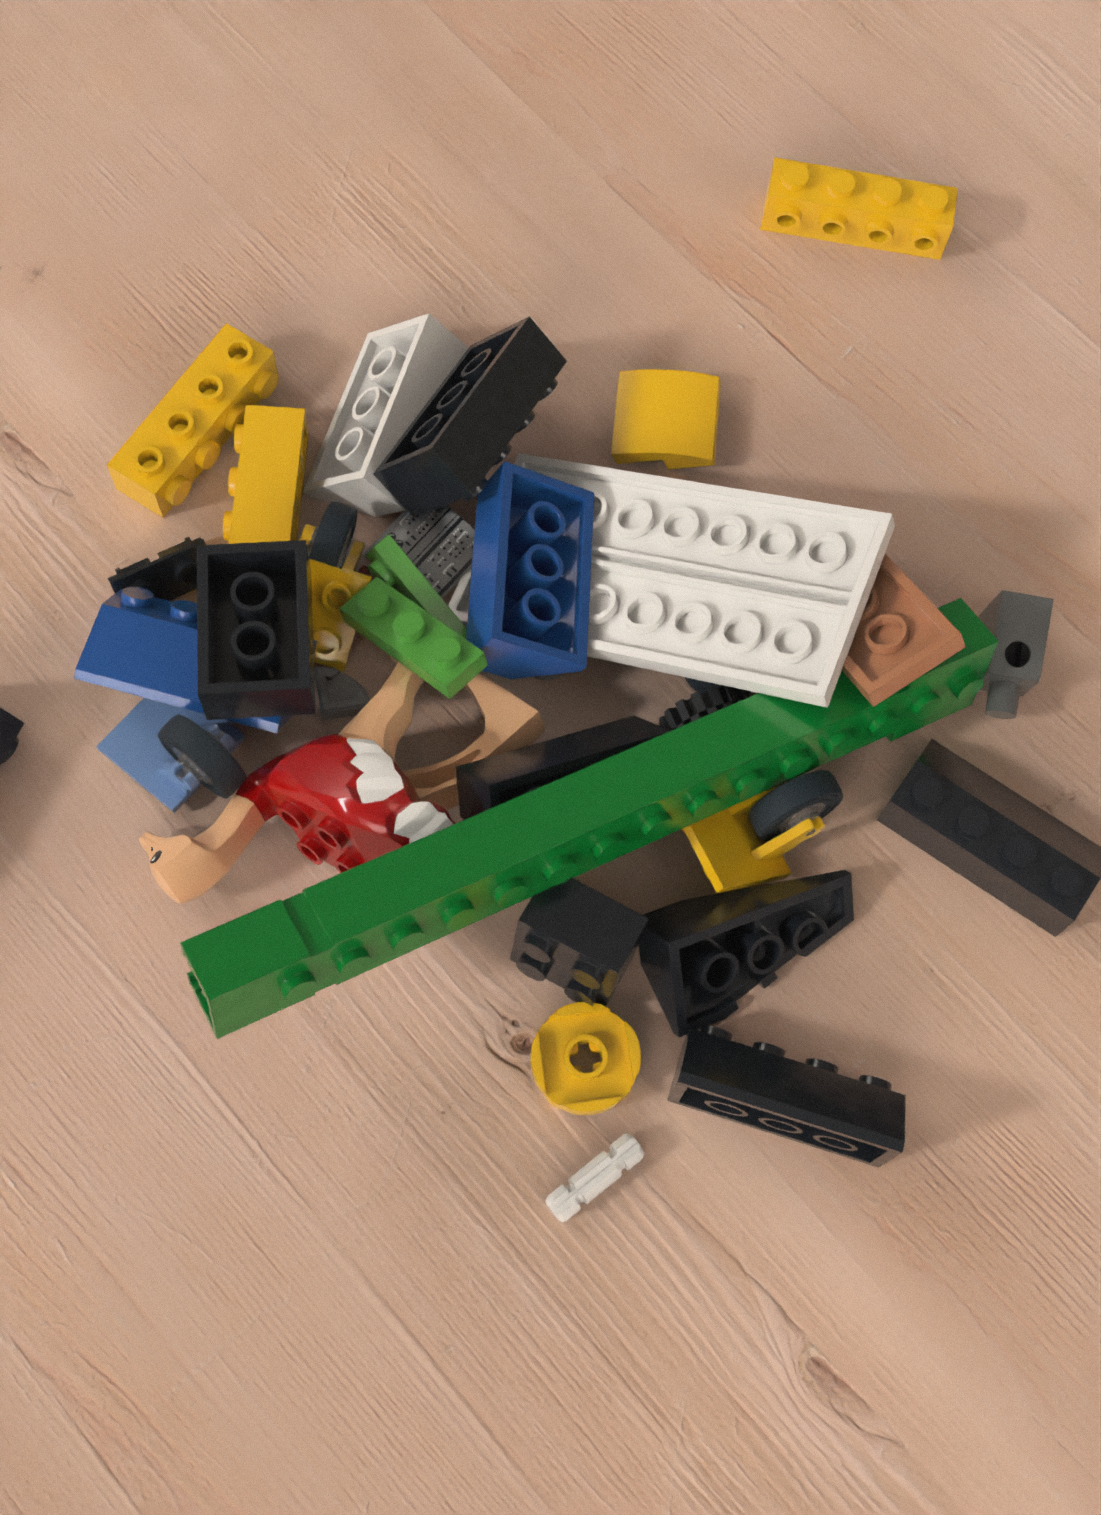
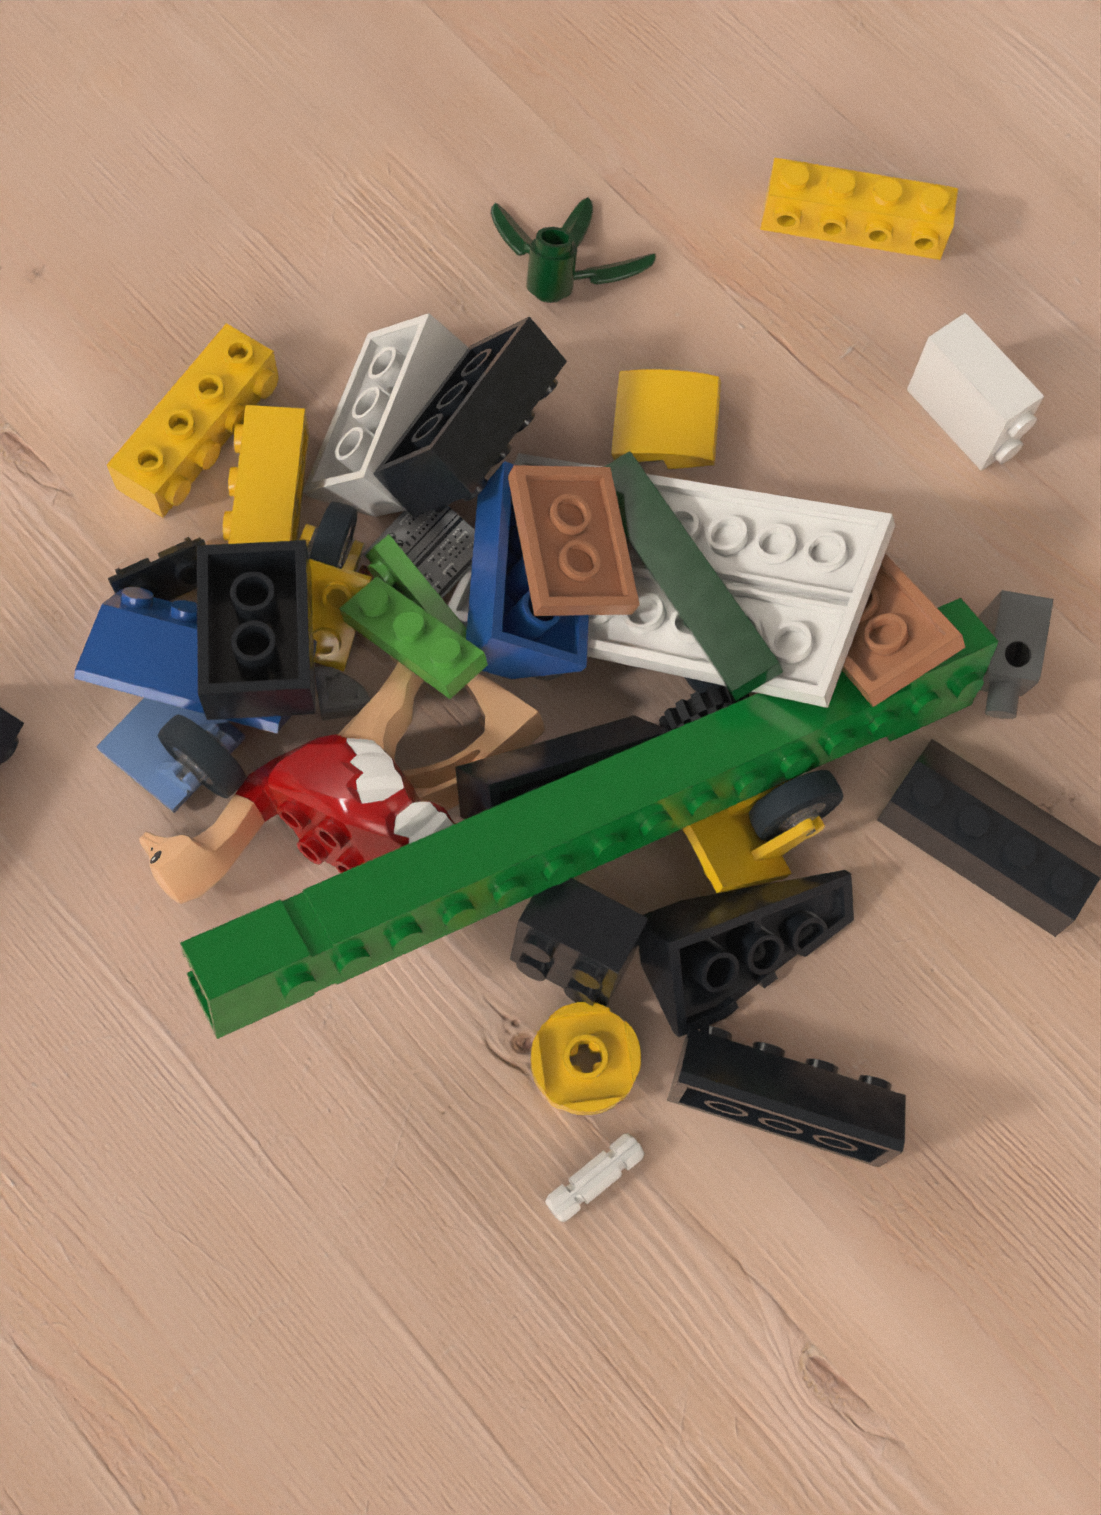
none -> dark green plant [490,197,656,303]
none -> nougat plate [508,465,640,616]
none -> dark green tile [604,451,783,701]
none -> white brick [907,313,1044,471]

